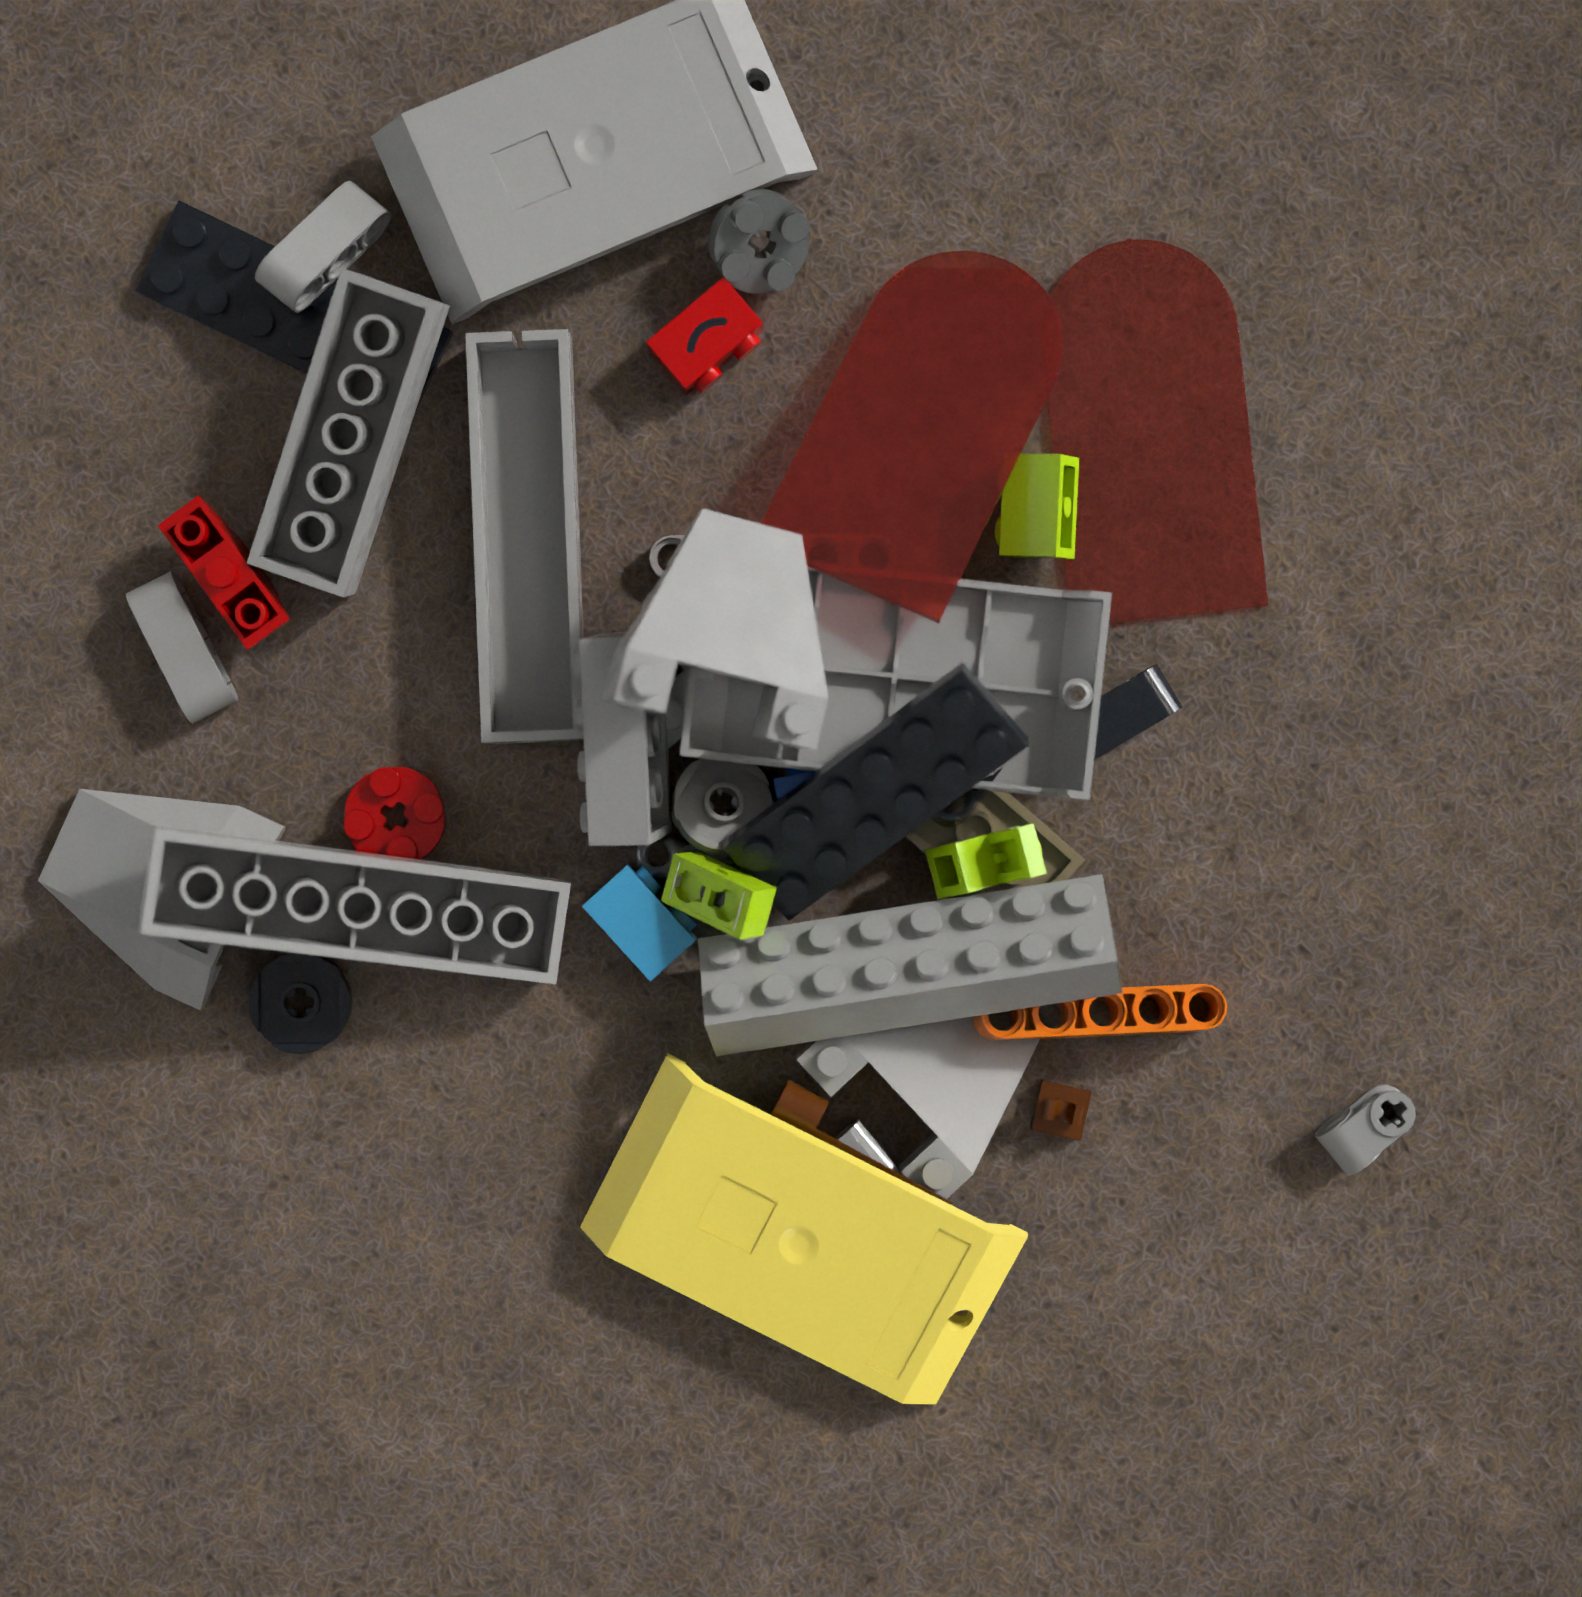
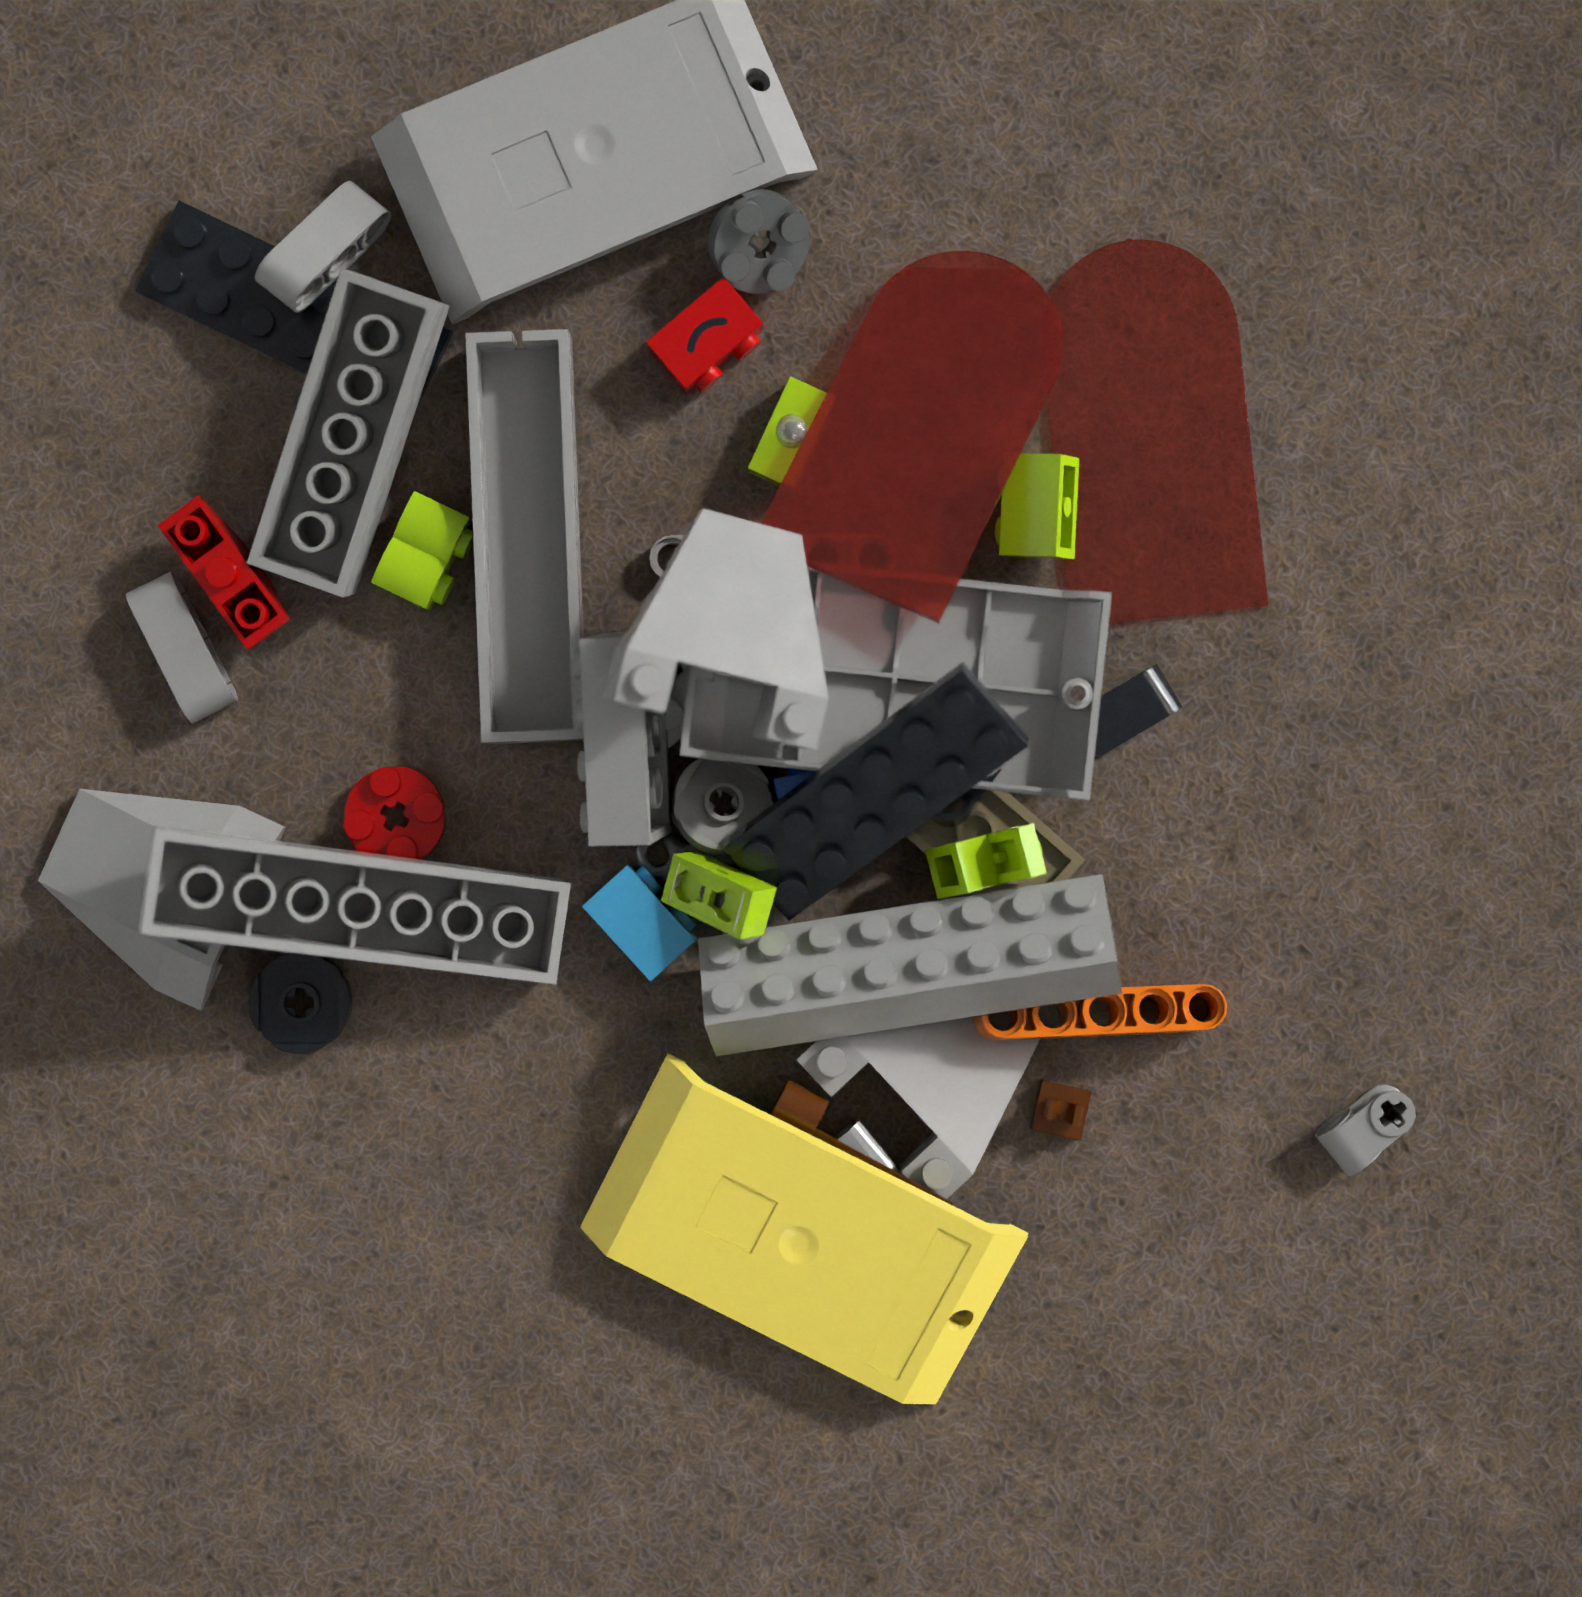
none -> lime brick [371,491,474,611]
none -> lime piece [748,376,836,494]

